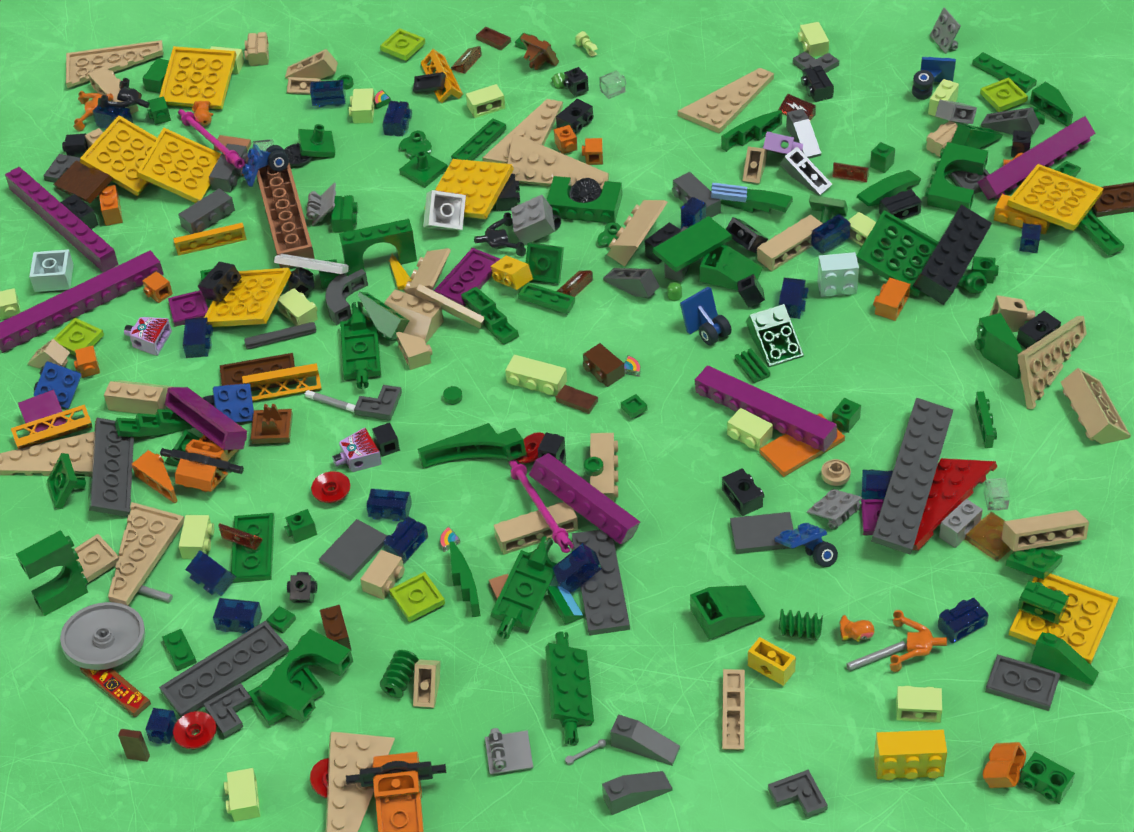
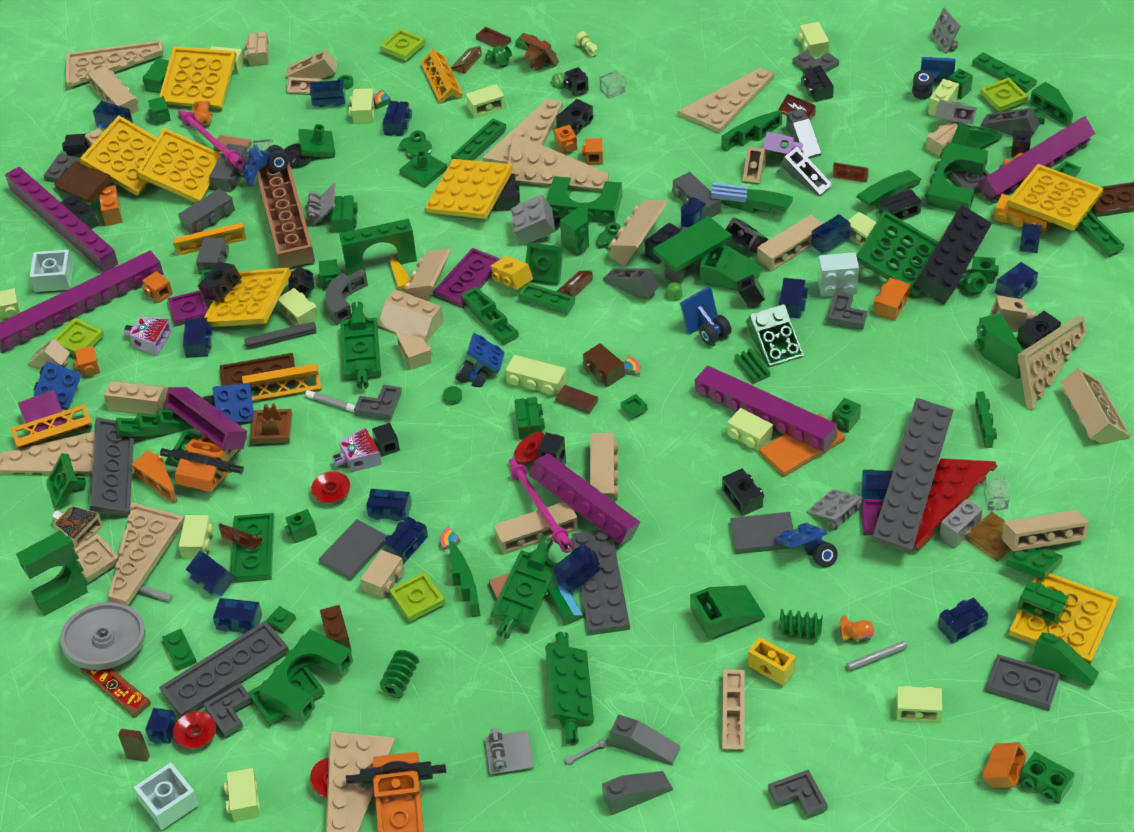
orange piece [73,91,114,132] -> none
black piece [98,78,150,108] -> none
white tile [274,254,349,274] -> none
black brick [287,572,317,603] -> none
slope [358,292,410,340] -> none
black tile [413,72,446,94] -> none
tan slope [413,659,441,708] -> none
tan tile [415,284,484,329] -> none
green arch [417,423,527,468] -> none
white slope [423,190,466,230] -> none
black piece [474,212,526,256] -> none
black wheel [570,178,601,203] -> none
green tile [584,457,604,476] -> none
green tile [809,195,848,227] -> none
tan plate [821,459,851,486] -> none
green brick [870,142,895,173] -> none
yellow brick [874,730,947,780] -> none
orange piece [890,610,947,672] -> none
none -> torso [52,506,103,549]
none -> light aqua brick [134,762,199,830]
none -> dark grey brick [196,237,229,275]
none -> blue plate [455,333,505,388]
none -> green animal [485,45,512,66]
none -> green brick [514,397,545,440]
none -> green slope [560,202,589,256]
none -> dark grey plate [827,292,868,329]
none -> green brick [949,68,973,99]
none -> clear blue brick [995,262,1038,299]

